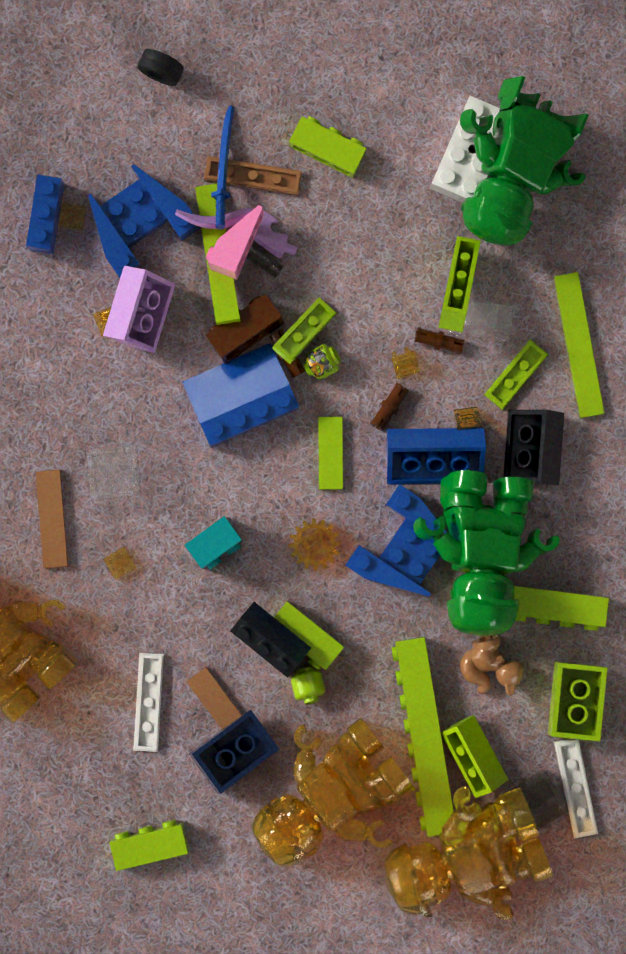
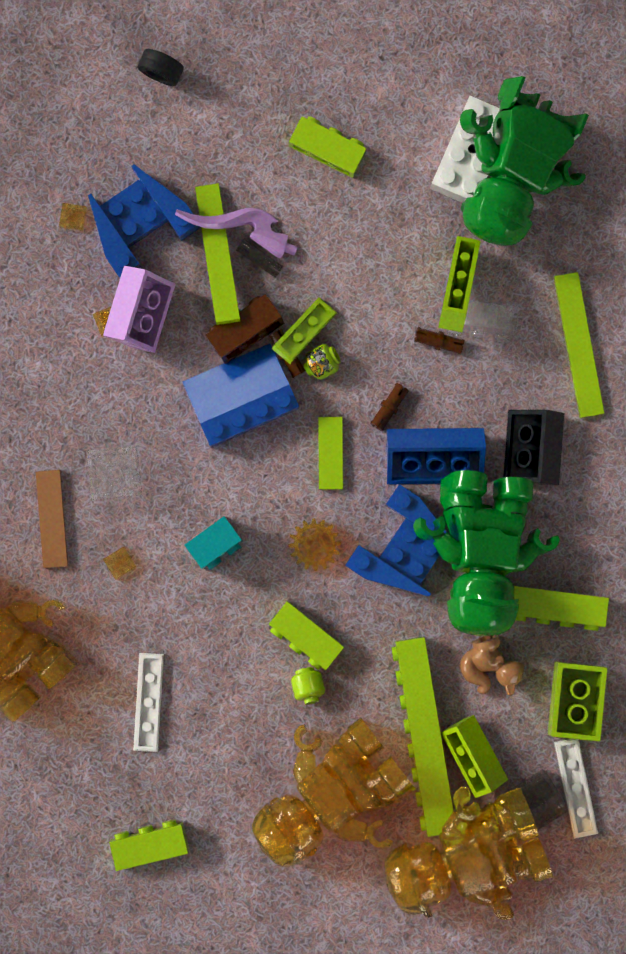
blue brick [26,175,65,254] -> none
medium nougat tile [187,667,242,729] -> none
dark blue slope [189,710,279,794] -> none
medium nougat tile [204,156,302,196] -> none
bright pink slope [206,205,264,280] -> none
blue sword [211,105,234,229] -> none
black slope [230,602,311,678] -> none
clear yellow tile [391,347,419,379] -> none
clear yellow tile [453,407,481,430] -> none
lime tile [484,339,549,410] -> none

